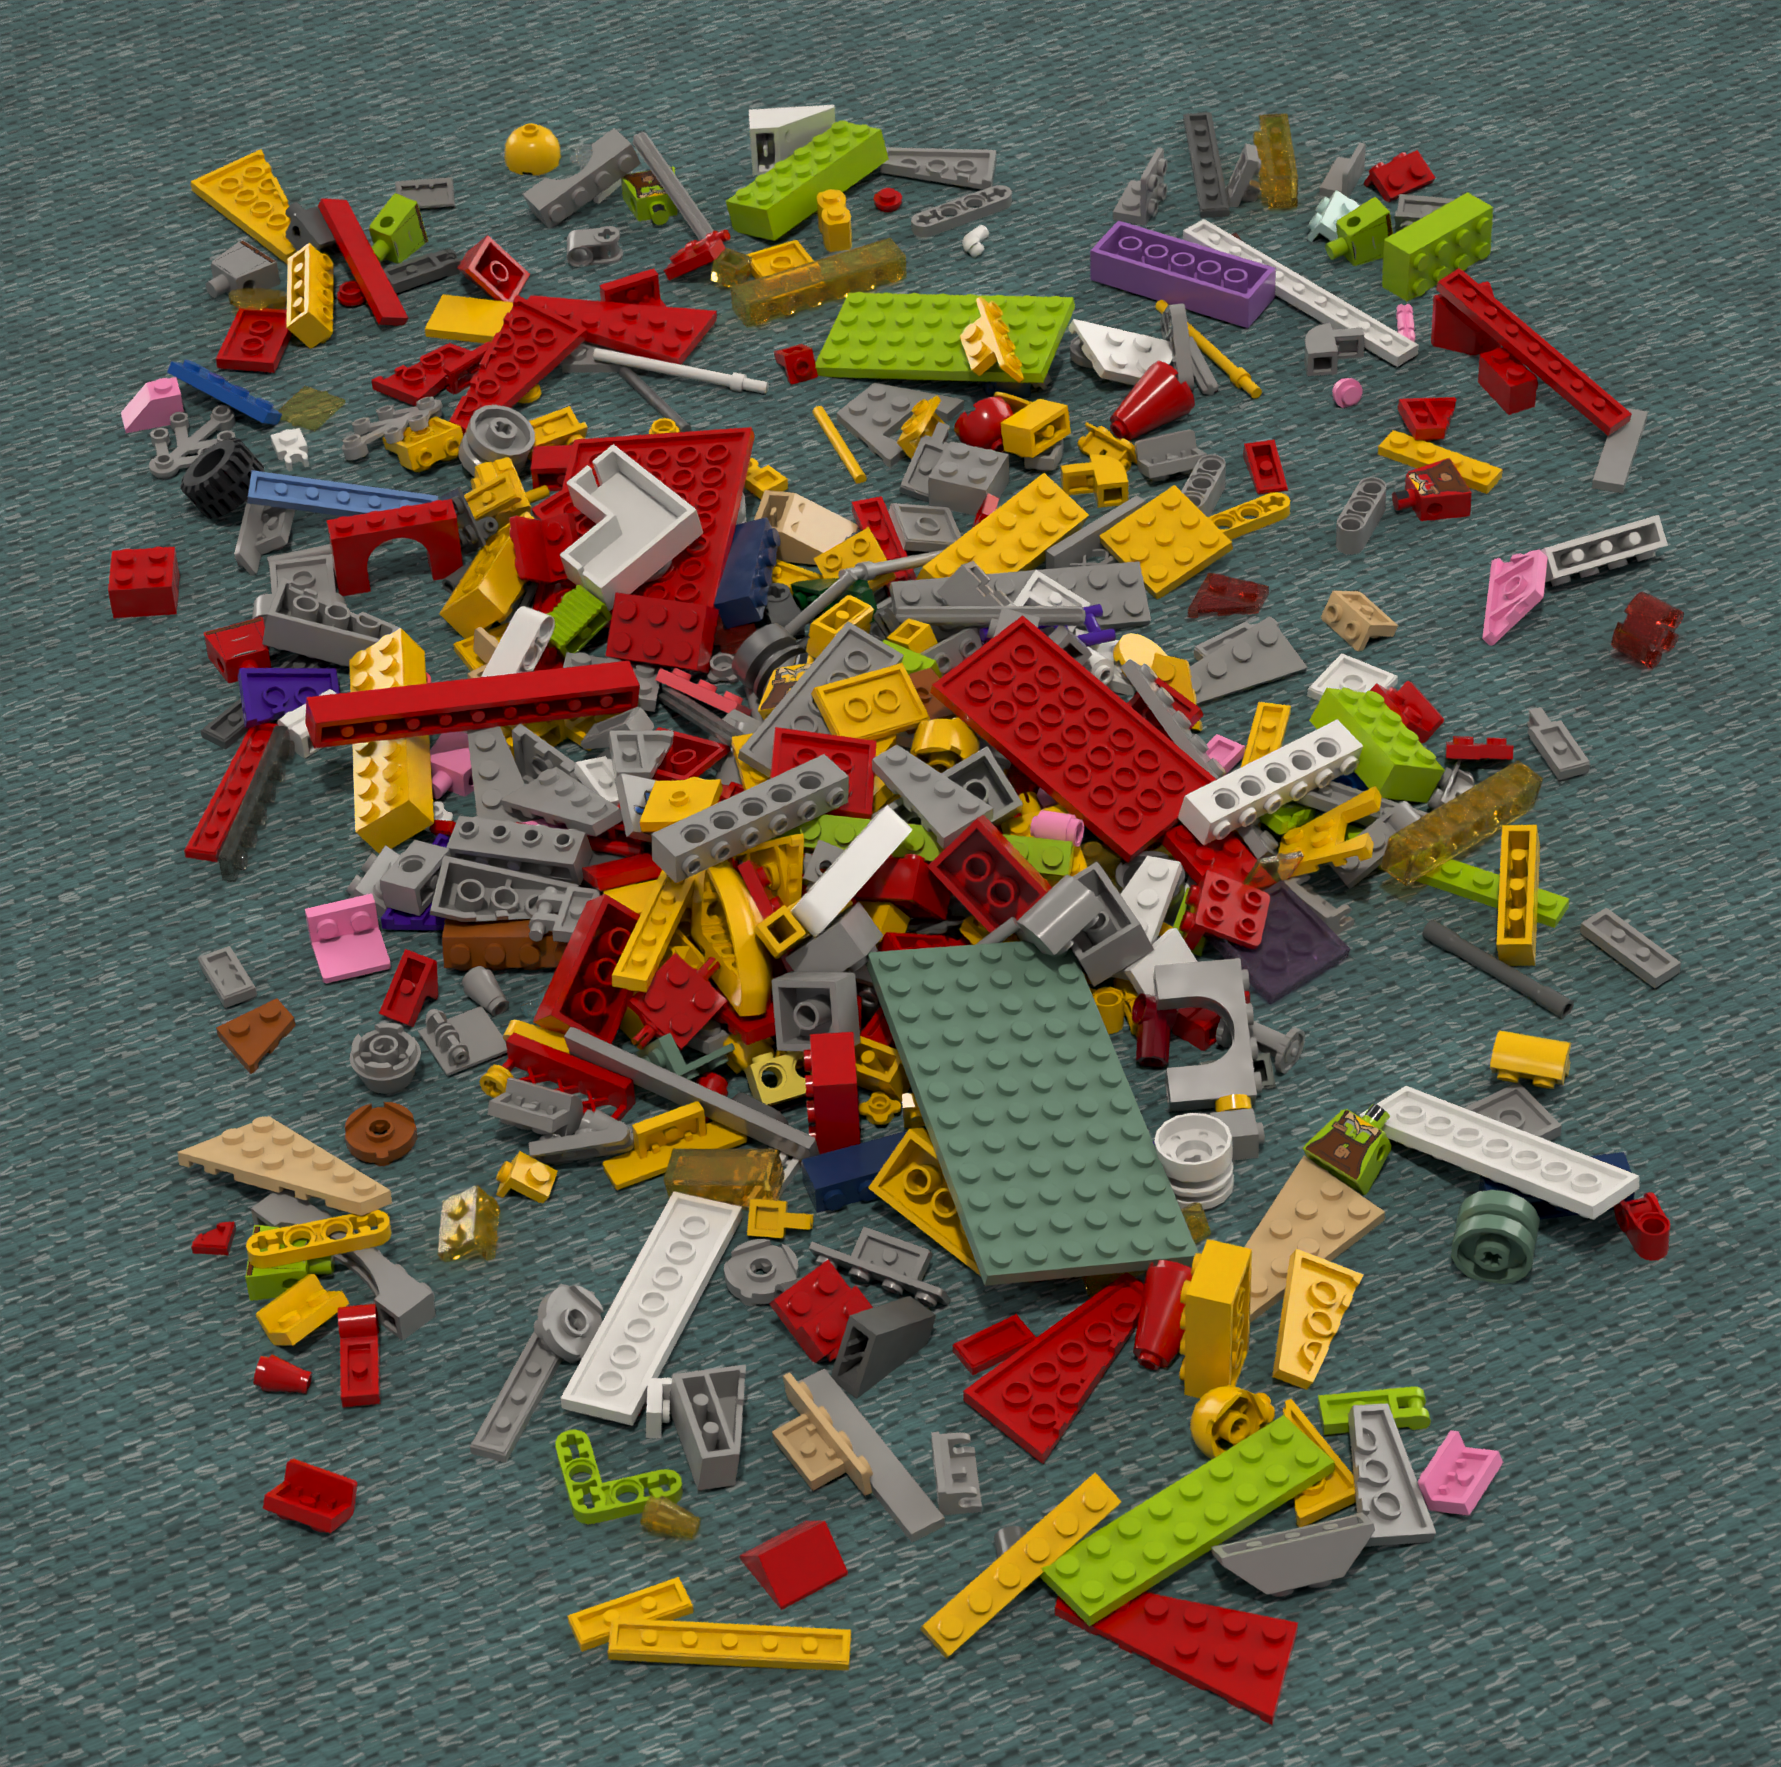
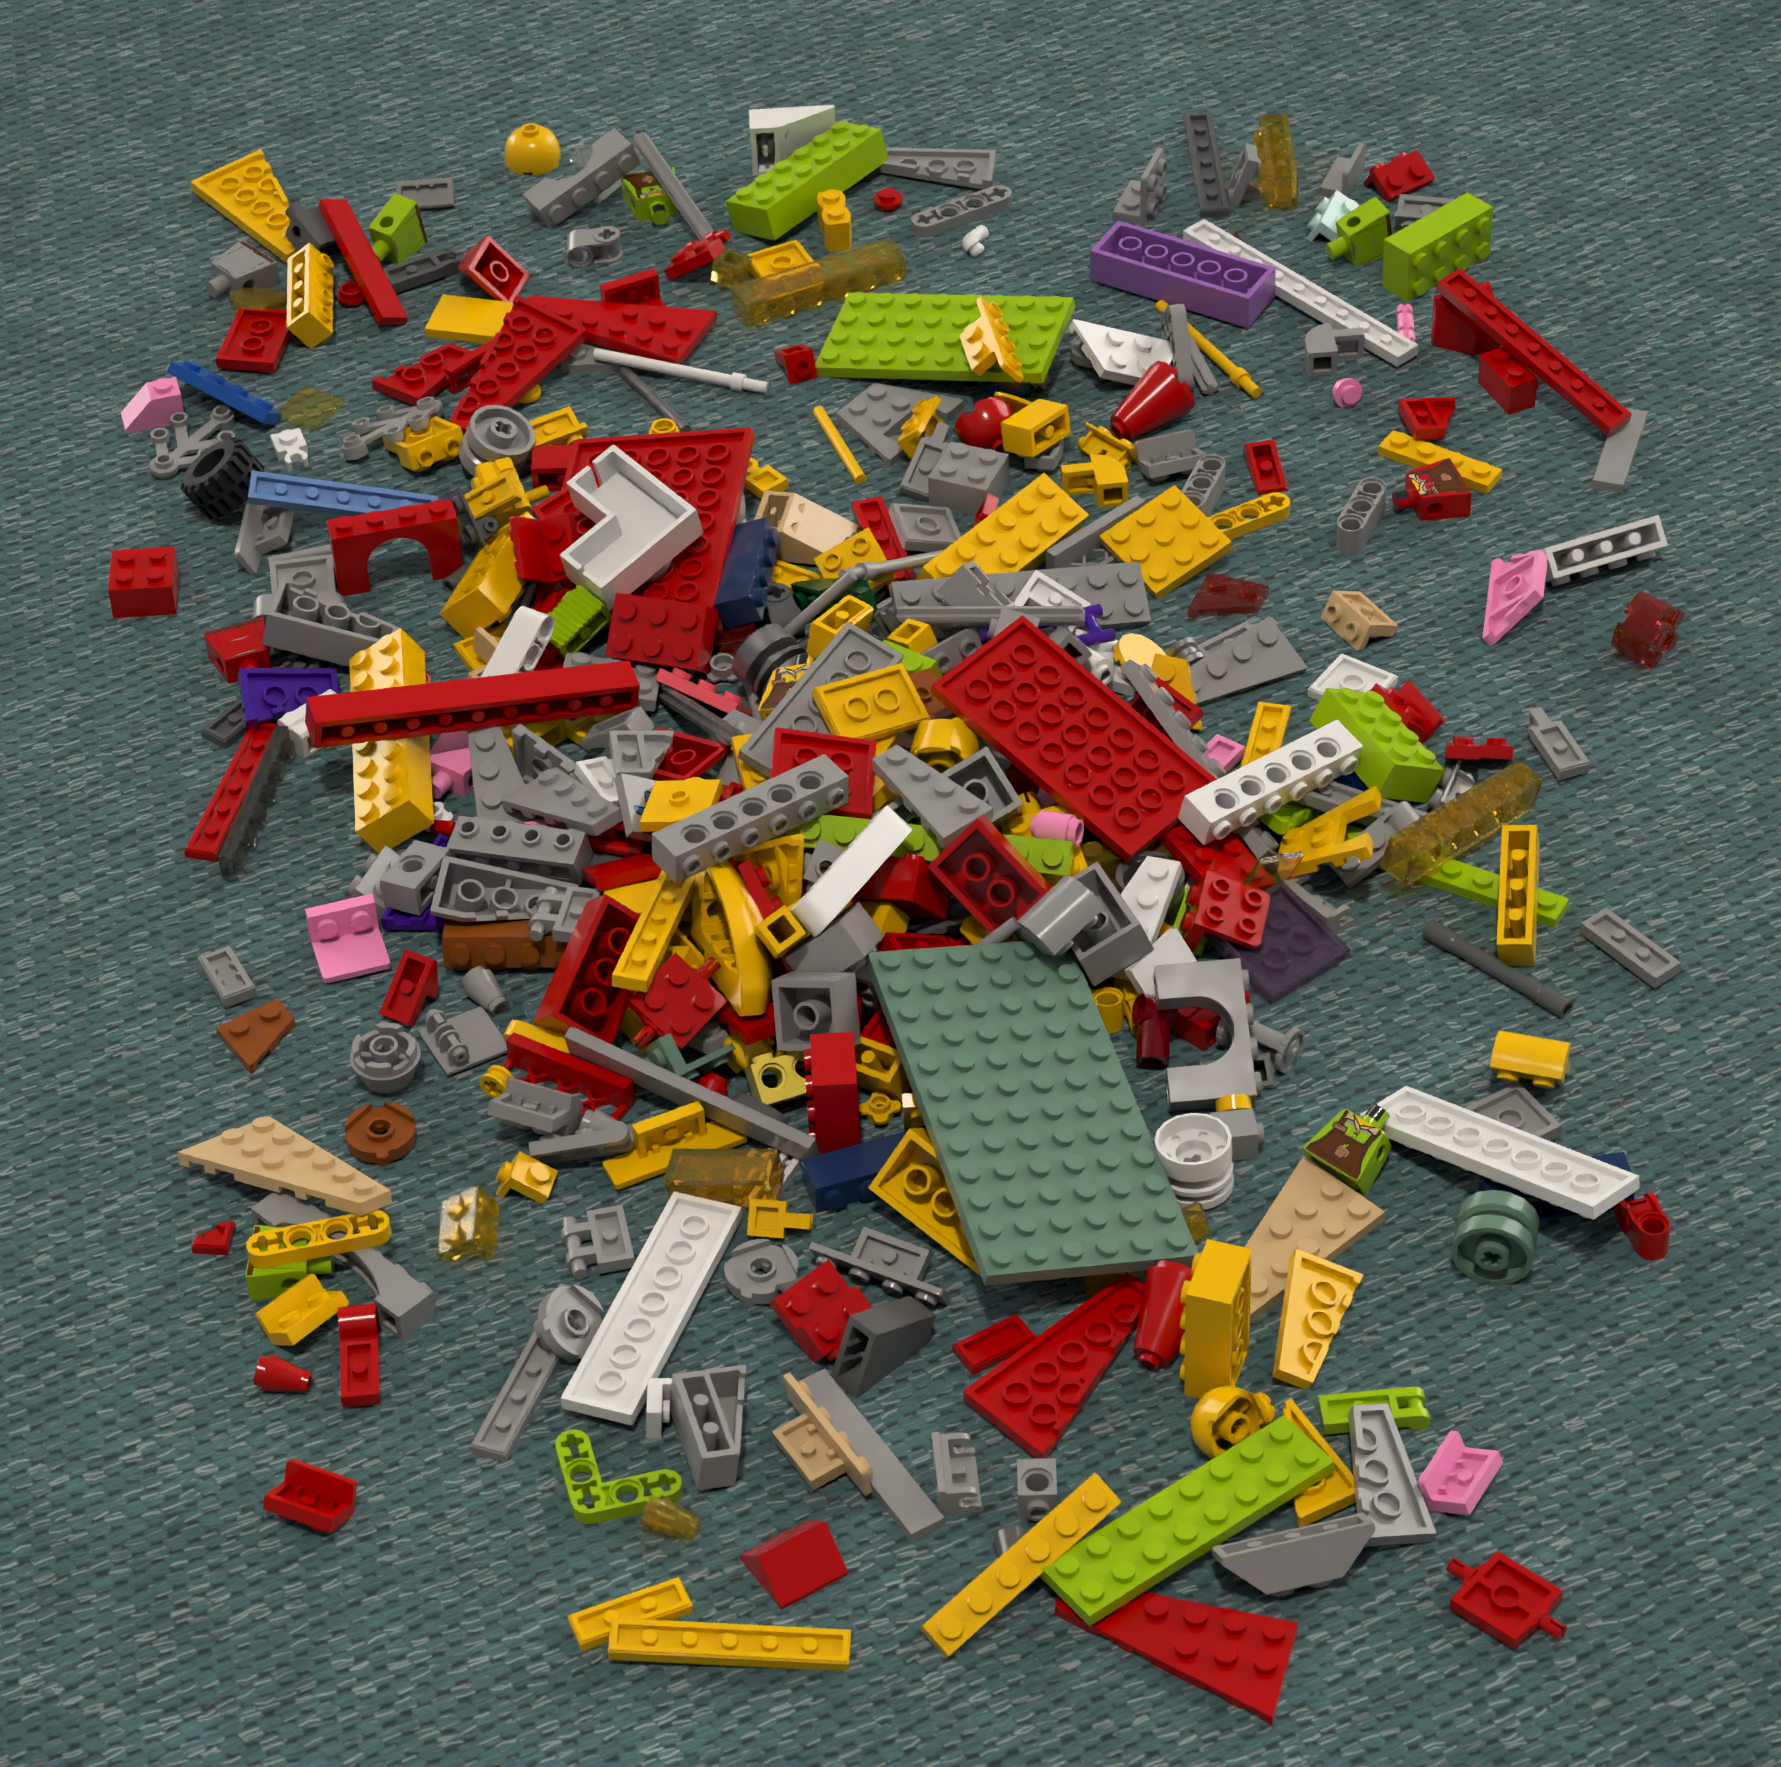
none -> light grey plate [560,1205,635,1280]
none -> light grey brick [1017,1458,1058,1521]
none -> flat silver wheel [1167,637,1206,666]
none -> red plate [1446,1551,1567,1650]

